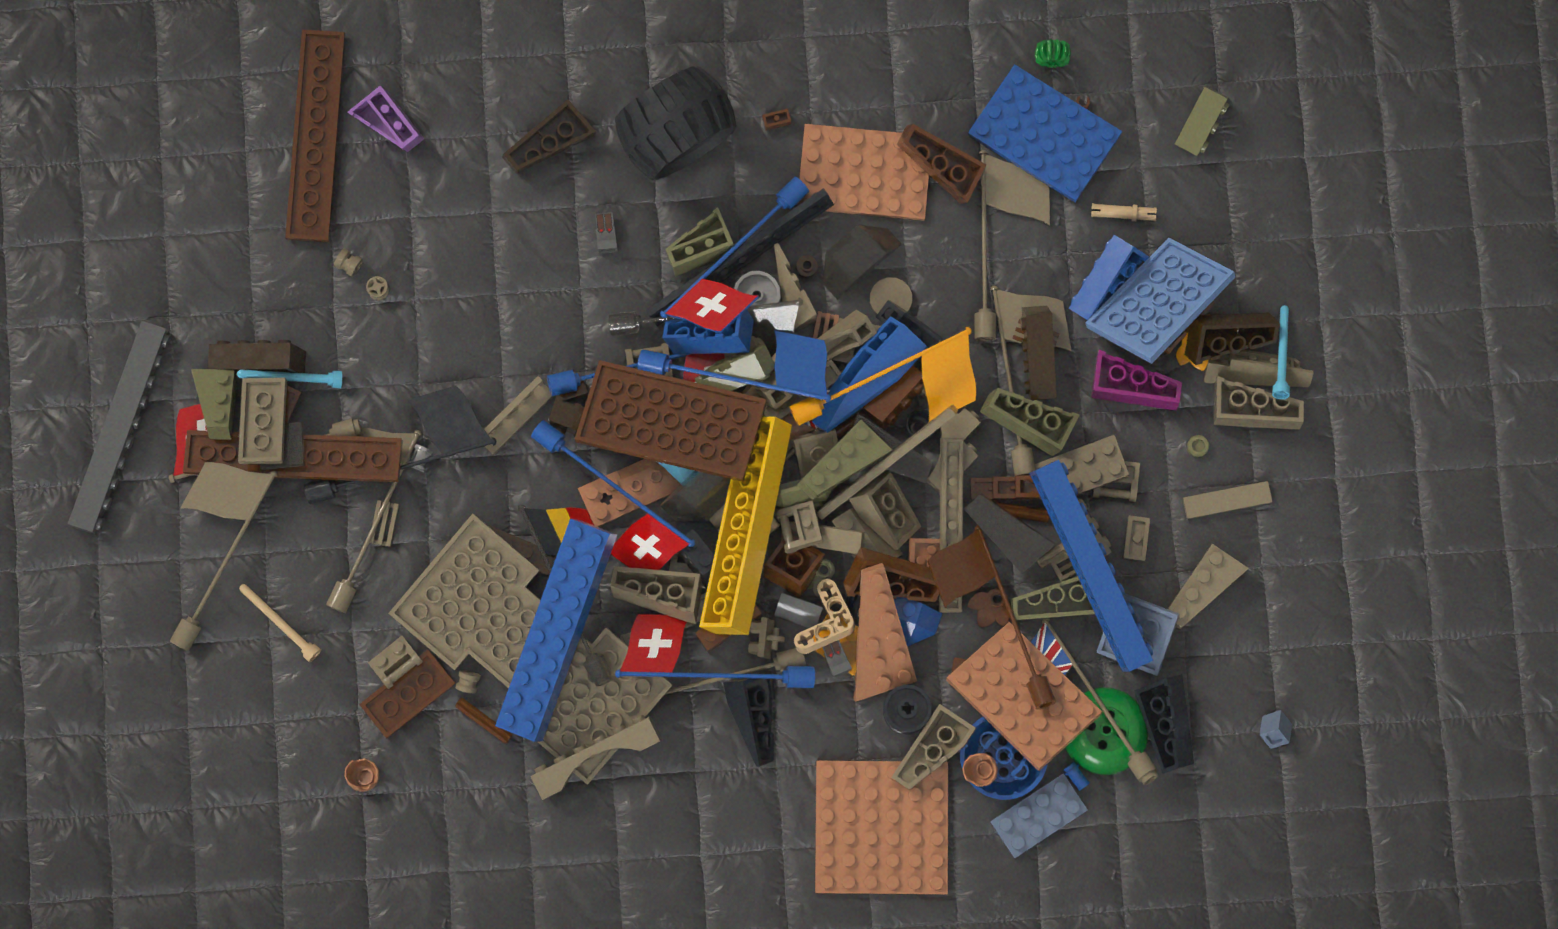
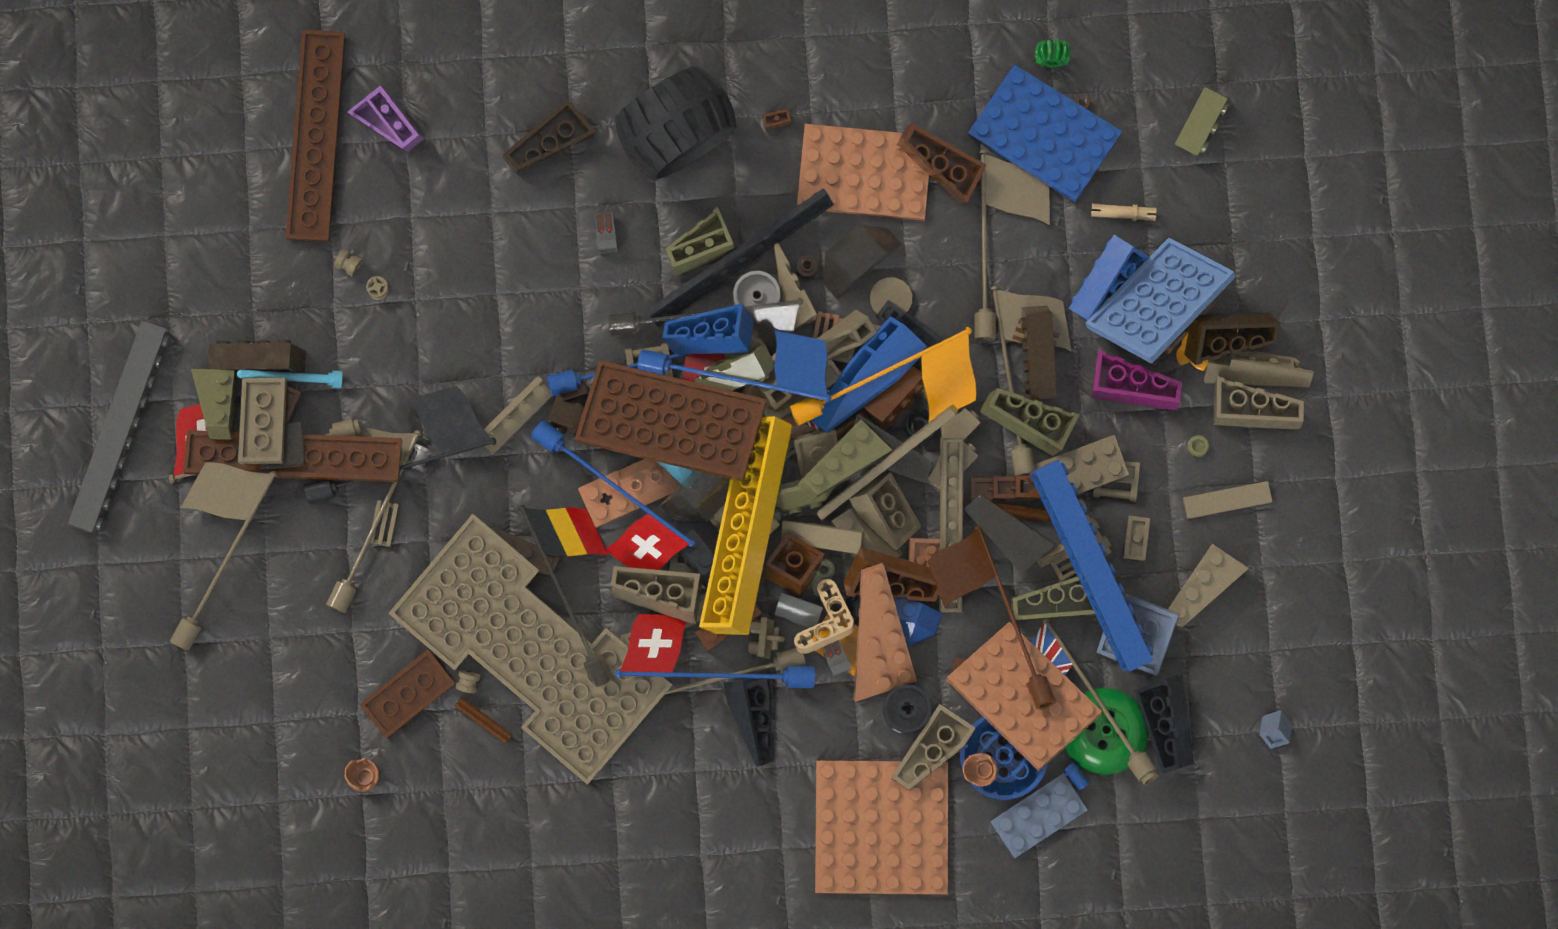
tan piece [239,584,321,662] -> none
dark tan plate [368,636,423,689] -> none
blue brick [495,519,617,742] -> none
dark tan arch [530,715,662,800] -> none
flag [660,177,809,333] -> none
dark tan plate [776,500,823,553] -> none
reddish brown plate [968,588,1010,627] -> none
medium azure piece [1272,305,1290,399] -> none

